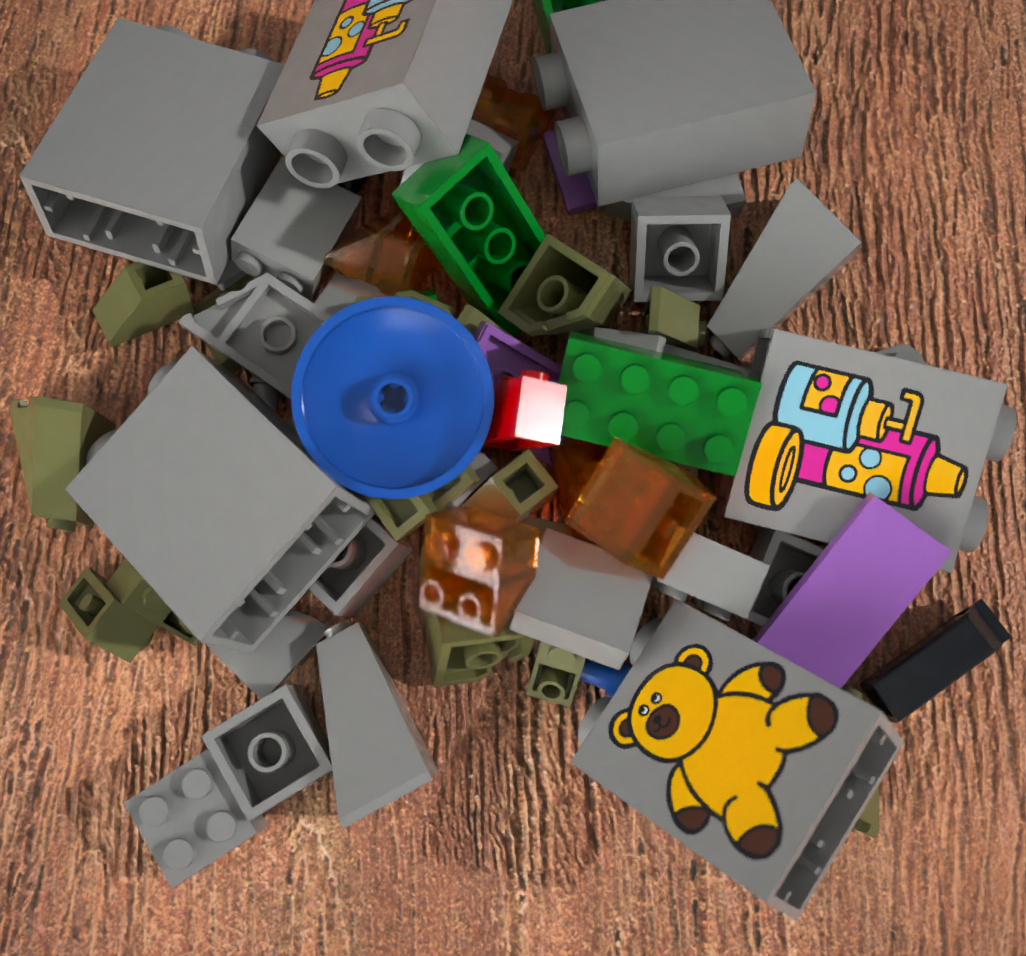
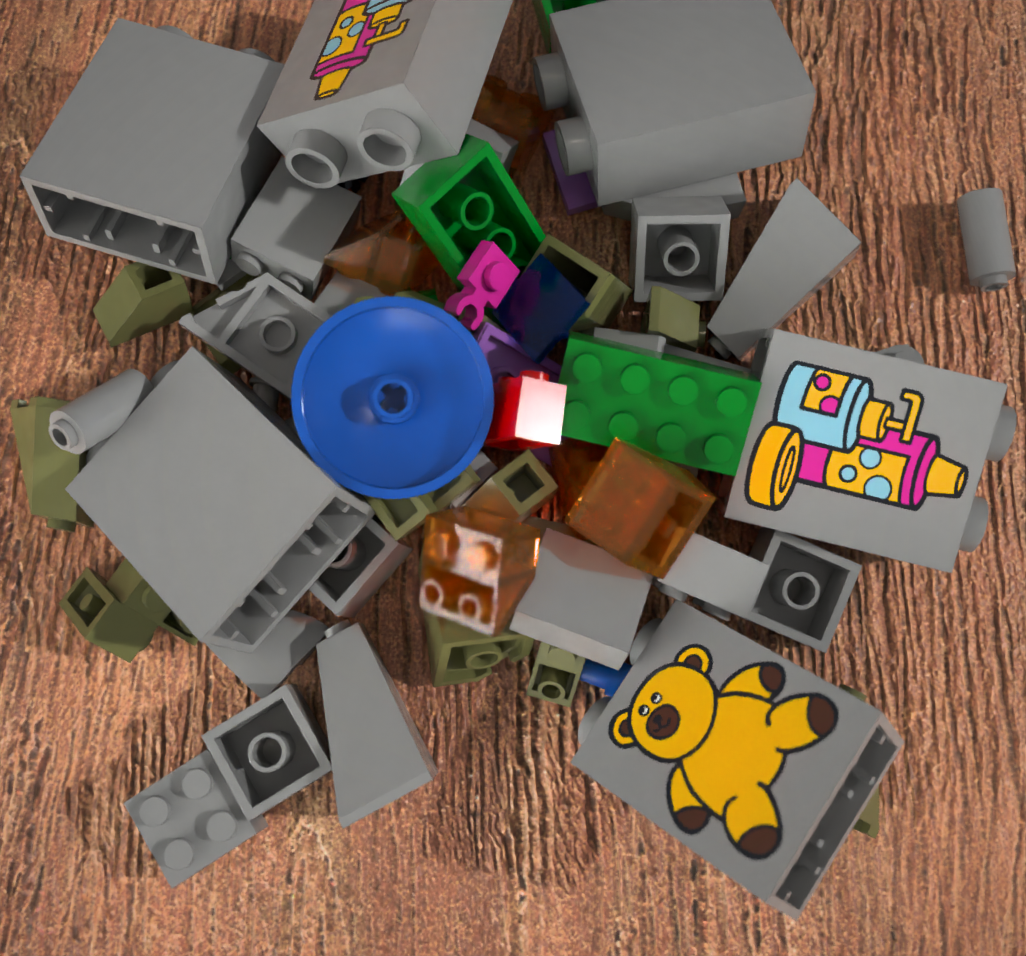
medium lavender tile [753,492,952,689] -> none
black piece [859,599,1011,723] -> none
none -> light grey brick [49,369,154,454]
none -> dark pink plate [444,240,520,330]
none -> clear blue piece [491,253,591,364]
none -> light grey brick [956,188,1016,292]

